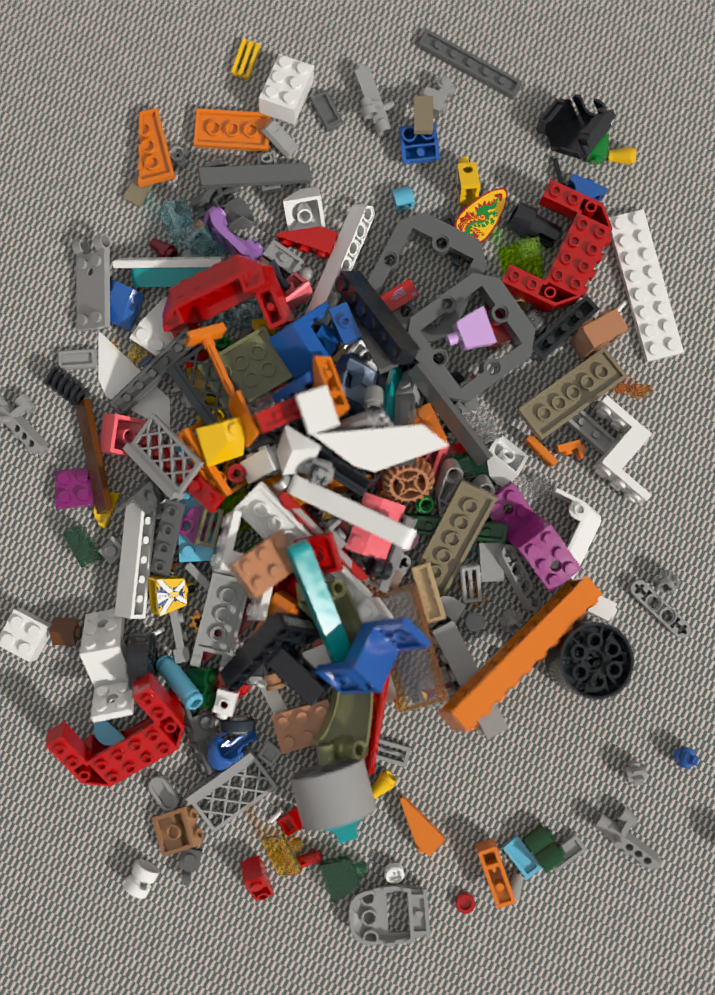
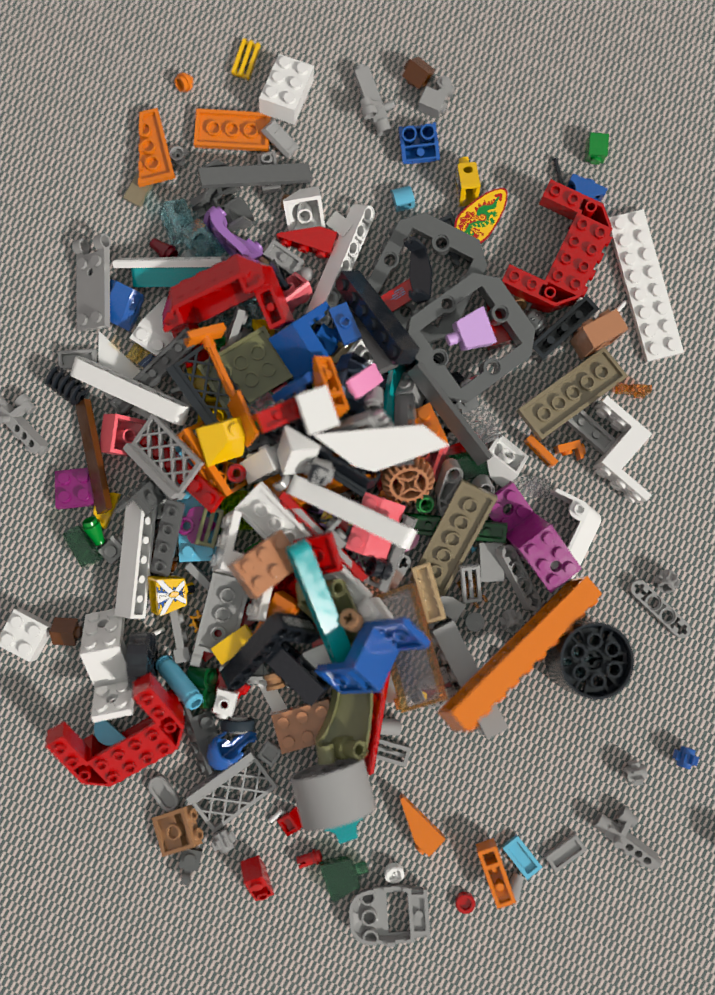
white wheel [123,859,160,899] -> none
clear yellow tile [261,834,304,876] -> none
dark grey tile [310,90,343,132] -> none
yellow cone [371,770,397,799] -> none
dark tan tile [414,96,433,134] -> none
dark grey tile [417,28,523,100] -> none
clear neon green slope [499,237,542,279] -> none
black piece [506,201,562,248] -> none
dark green brick [522,825,566,874] -> none
black piece [536,94,616,159] -> none
white brick [586,596,617,621] -> none
yellow cone [608,146,636,165] -> none
none -> white beam [70,356,190,425]
none -> green cone [82,516,106,546]
none -> orange plate [174,72,193,92]
none -> yellow slope [211,625,253,665]
none -> light grey gear [211,828,236,854]
none -> light grey plate [219,305,248,352]
none -> white sticker [326,211,353,237]
none -> medium nougat wheel [339,609,364,633]
none -> bright pink slope [346,363,384,400]
none -> light grey piece [380,718,402,736]
none -> reddish brown brick [402,56,435,90]
none -> black piece [403,236,432,304]

